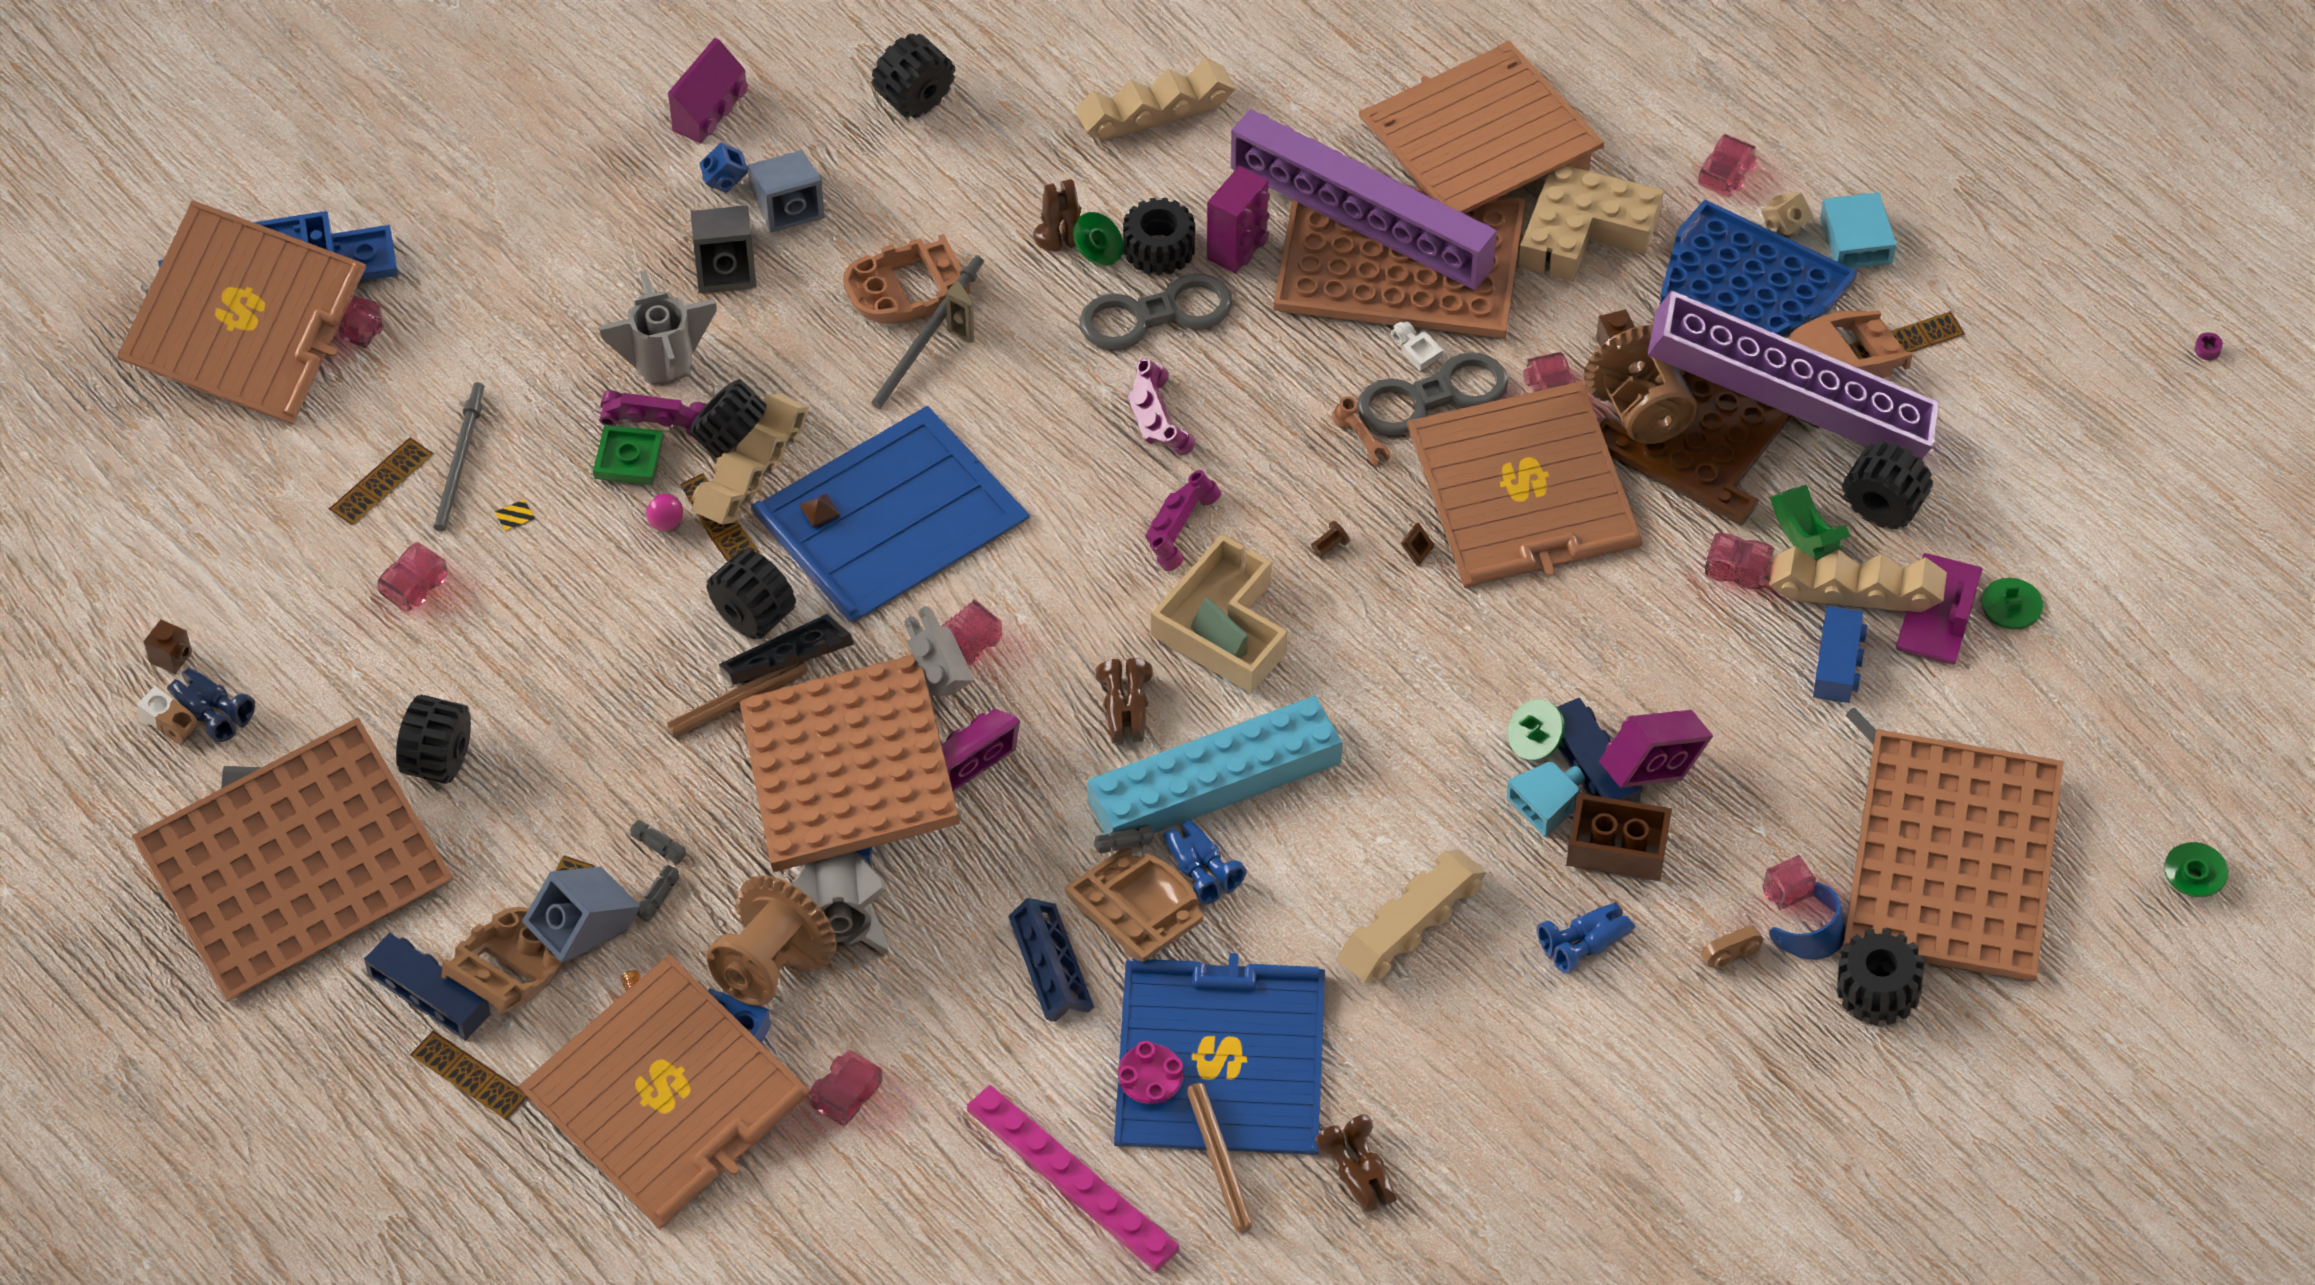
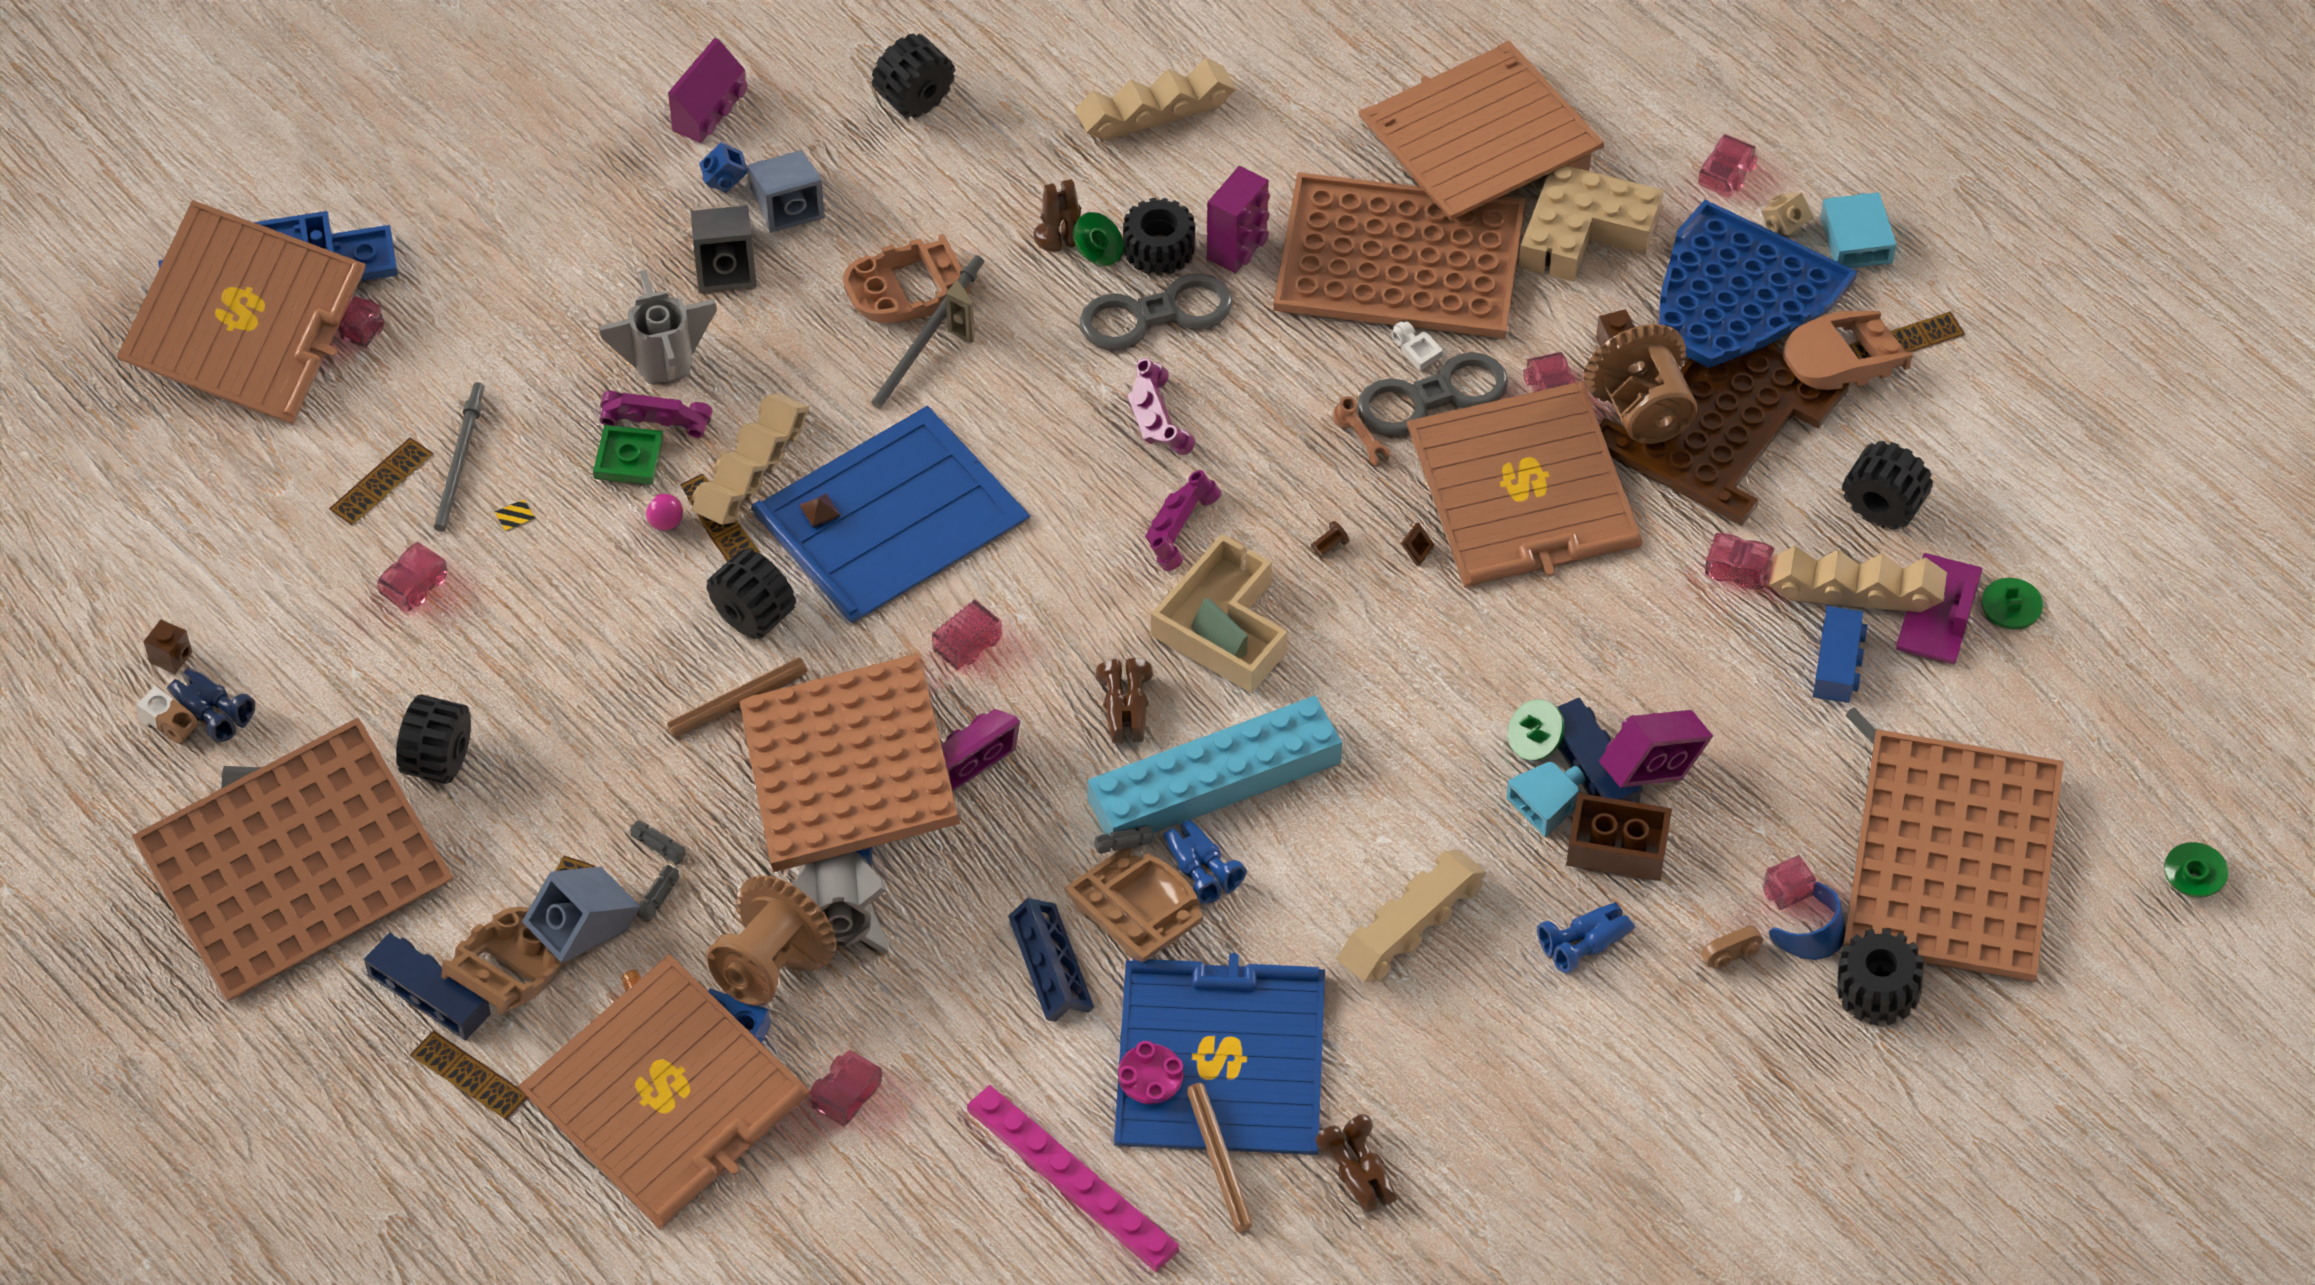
black tyre [689,379,767,458] -> none
black wing [718,614,855,685] -> none
light grey hinge [904,606,975,696] -> none
medium lavender brick [1231,109,1497,290] -> none
medium lavender brick [1648,290,1939,459] -> none
green arch [1769,484,1850,560] -> none
magenta bush [2194,332,2223,361] -> none

